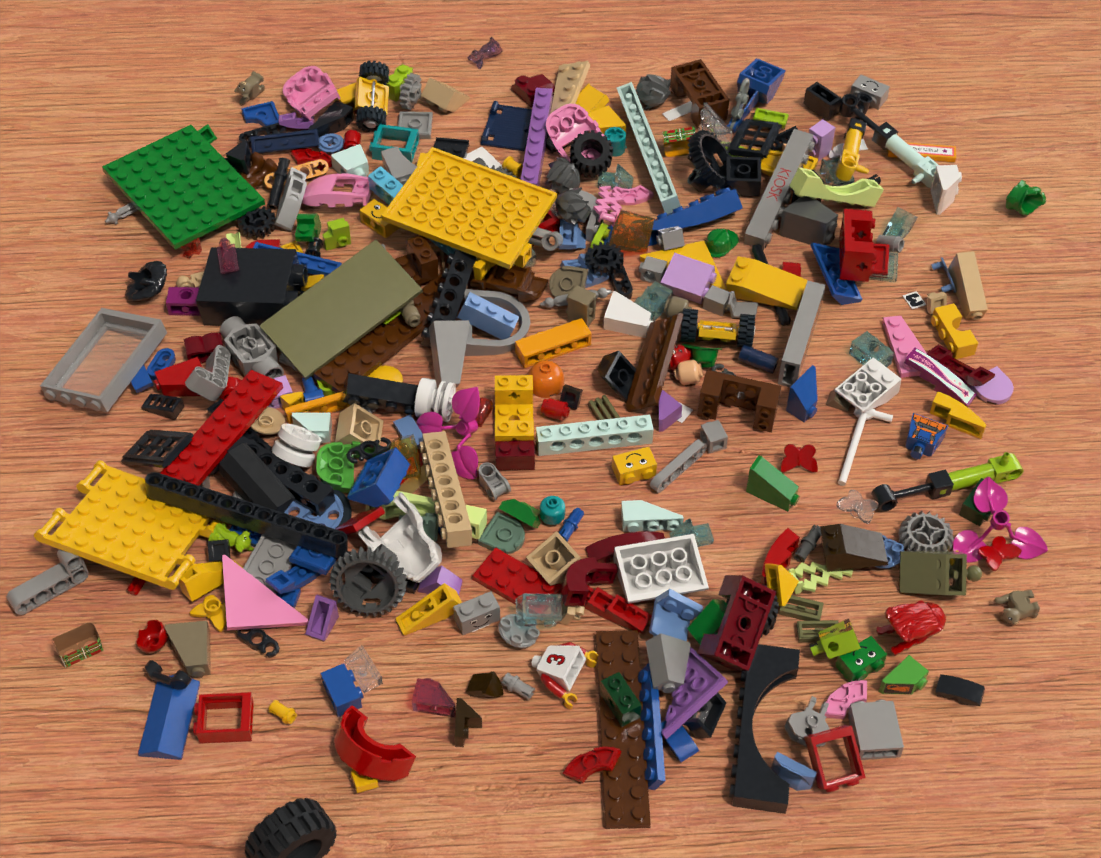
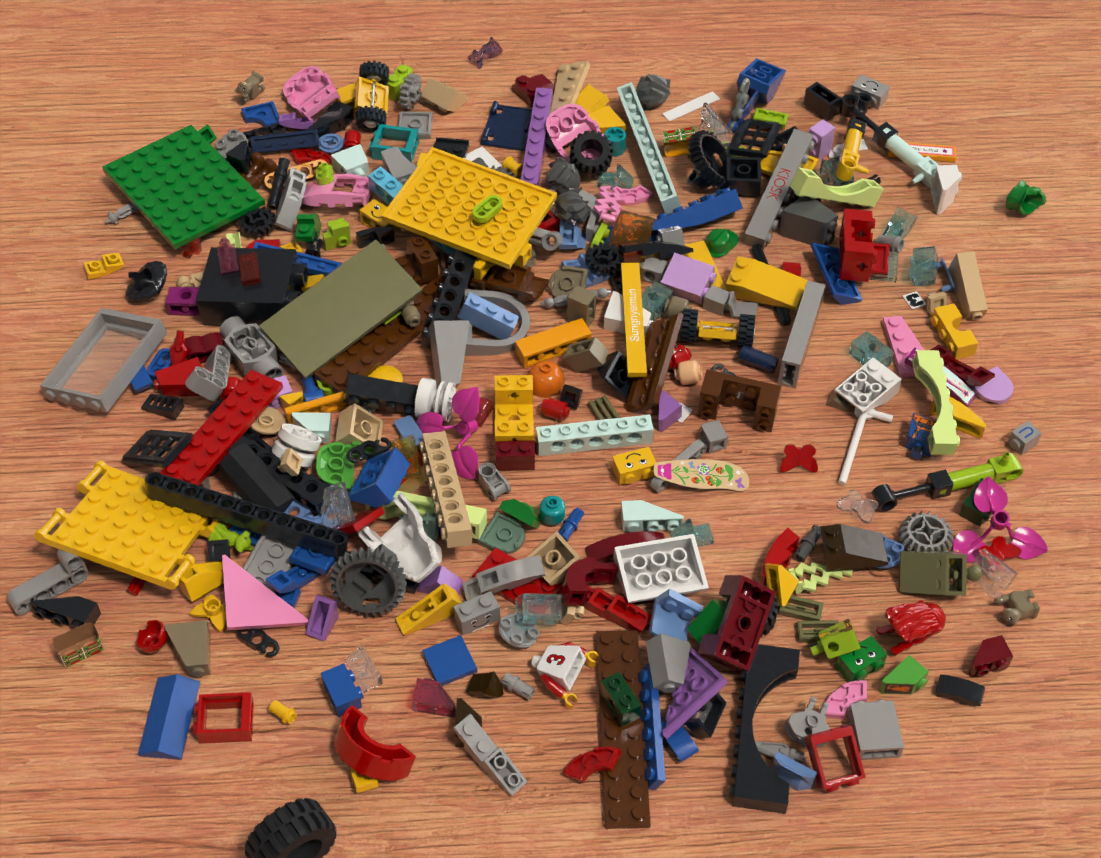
black bar [144,660,192,690] -> none
reddish brown plate [670,59,730,128] -> none
green piece [681,344,722,368] -> none
green slope [746,455,800,512] -> none
blue slope [786,365,818,422] -> none
none -> black slope [30,596,101,629]
none -> yellow slope [83,253,124,279]
none -> red piece [169,330,188,366]
none -> light grey dish [215,129,248,158]
none -> clear red tile [238,252,261,285]
none -> tan tile [277,448,303,477]
none -> lime plate [316,163,334,185]
none -> clear wing [321,482,355,529]
none -> black slope [356,227,395,249]
none -> blue tile [422,635,477,687]
none -> light grey slope [452,714,528,796]
none -> light grey slope [462,555,546,601]
none -> lime plate [473,195,502,223]
none -> dark tan brick [563,337,609,373]
none -> black slope [618,240,694,259]
none -> yellow tile [621,263,647,377]
none -> tan sticker [653,459,749,491]
none -> light grey piece [755,741,805,761]
none -> clear light blue brick [908,246,939,286]
none -> yellowish green arch [912,350,960,455]
none -> dark red slope [969,635,1013,677]
none -> clear plate [971,549,1018,598]
none -> light grey brick [1008,421,1042,455]

